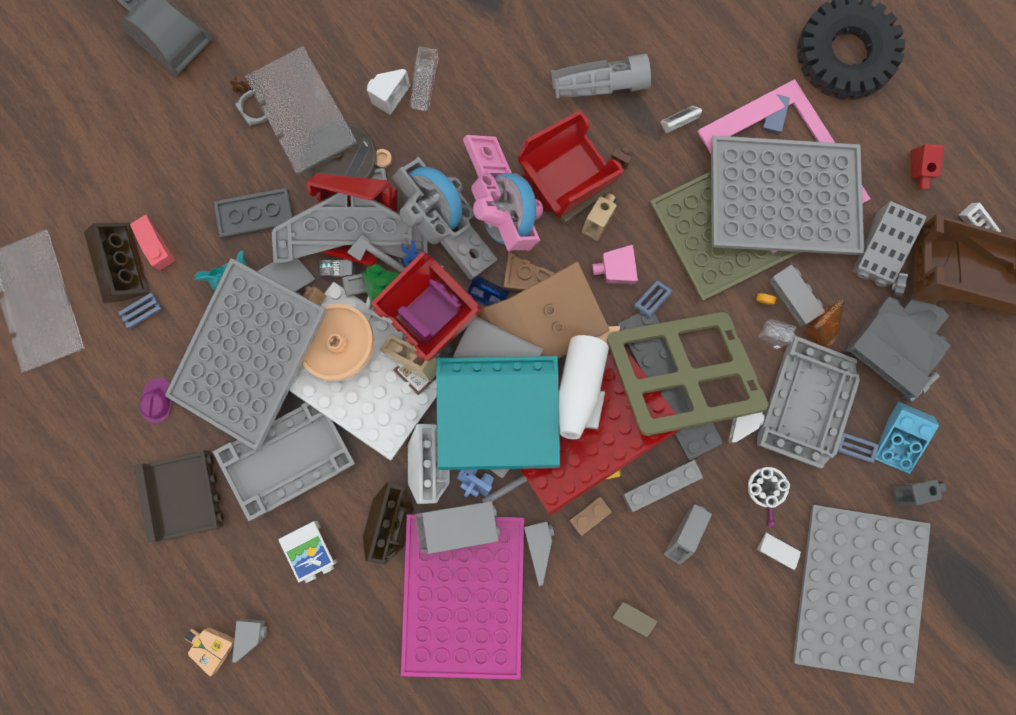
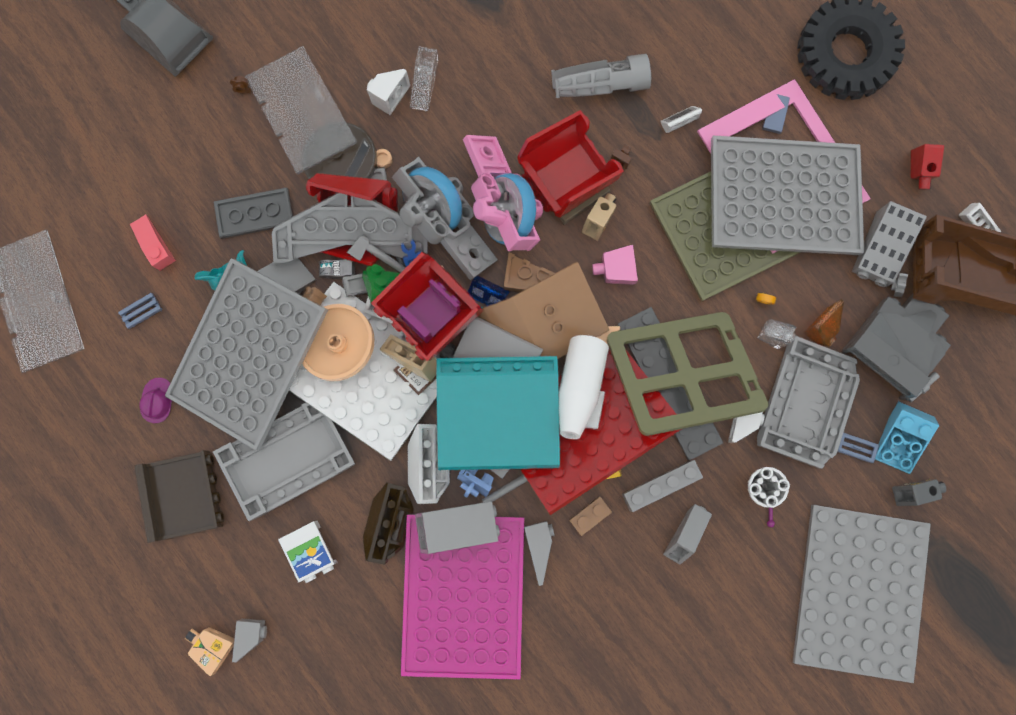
dark brown slope [84,222,148,303] -> none
light grey cap [235,90,270,127] -> none
dark tan slope [612,600,658,637] -> none
sand blue tile [634,280,672,319] -> none
white slope [757,532,801,570] -> none
light grey brick [768,265,825,327] -> none

